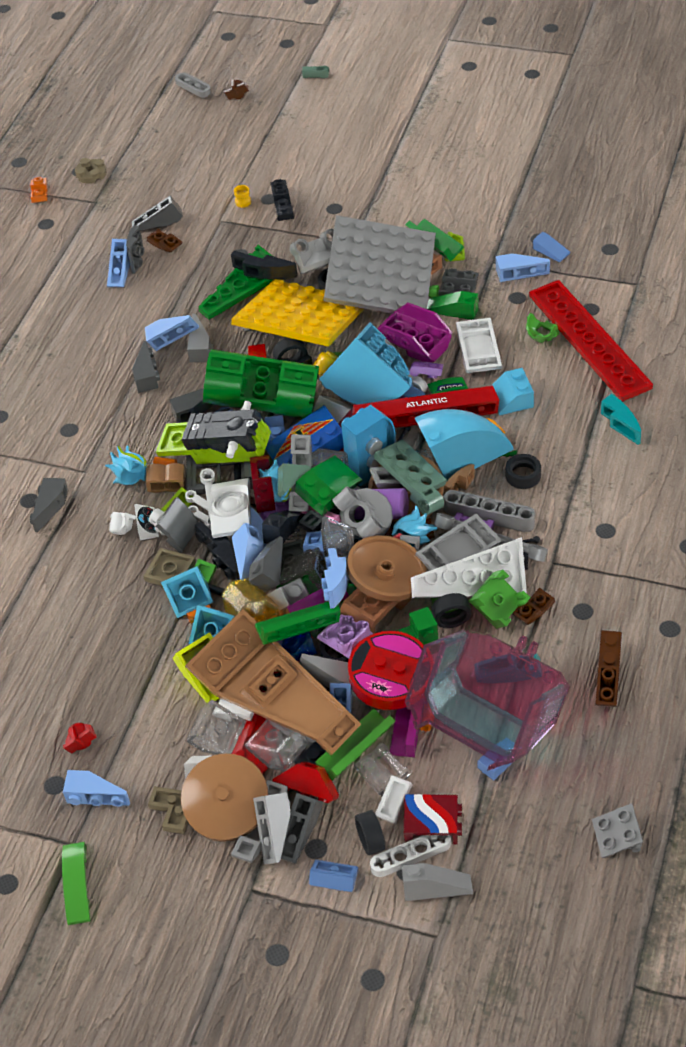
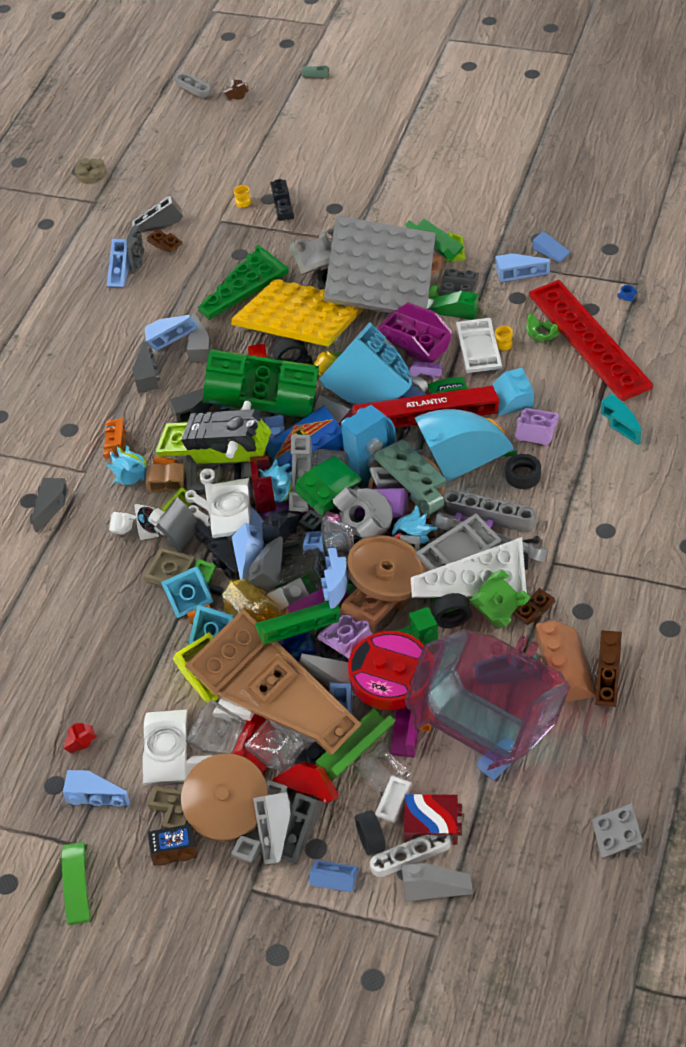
orange slope [30,177,48,203] -> none
black slope [231,251,298,280] -> none
sand green slope [278,463,311,497] -> none
medium nougat slope [444,464,475,494] -> none
none -> orange hinge [103,418,126,458]
none -> white slope [143,710,188,786]
none -> brick [148,824,197,866]
none -> yellow wheel [495,326,513,351]
none -> lavender slope [515,408,559,446]
none -> nougat slope [536,620,596,704]
none -> blue plate [617,285,637,301]

